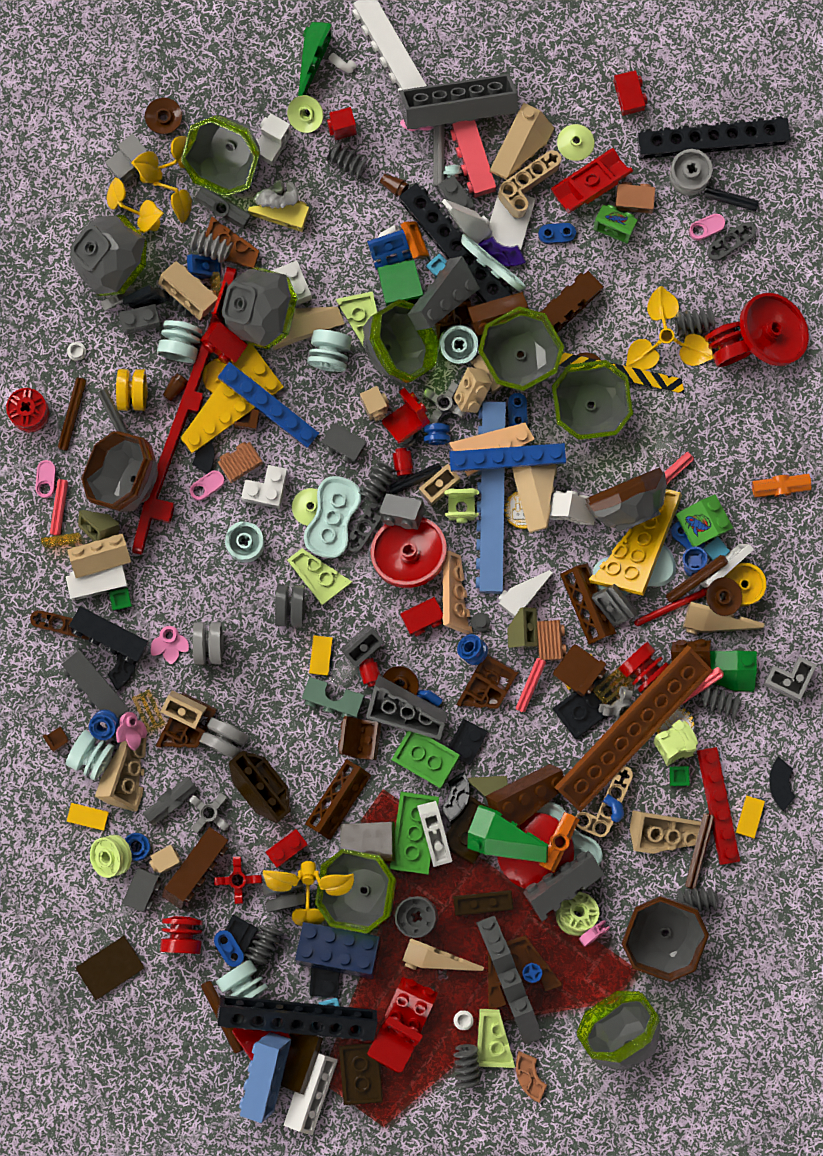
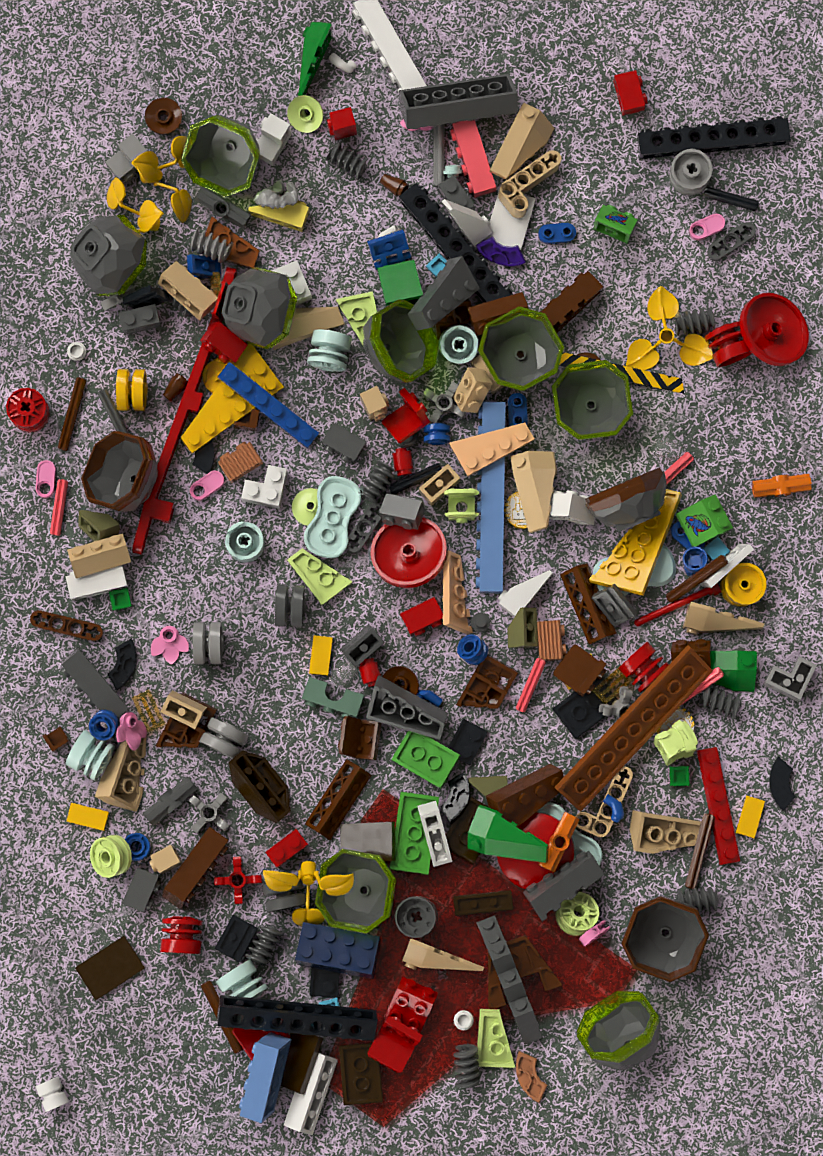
clear yellow tile [41,533,82,548] -> none
black brick [69,606,149,664] -> none
light aqua wheel [157,320,203,363] -> none
blue plate [214,930,244,967] -> none
orange tile [400,221,429,259] -> none
blue plate [449,443,566,472] -> none
light aqua plate [461,234,527,291] -> none
blue wheel [522,963,542,983] -> none
red piece [551,148,633,214] -> none
yellowish green dish [557,124,595,161] -> none
nougat brick [615,182,655,214] -> none
reddish brown dish [706,577,742,616] -> none
none -> white wheel [35,1076,69,1112]

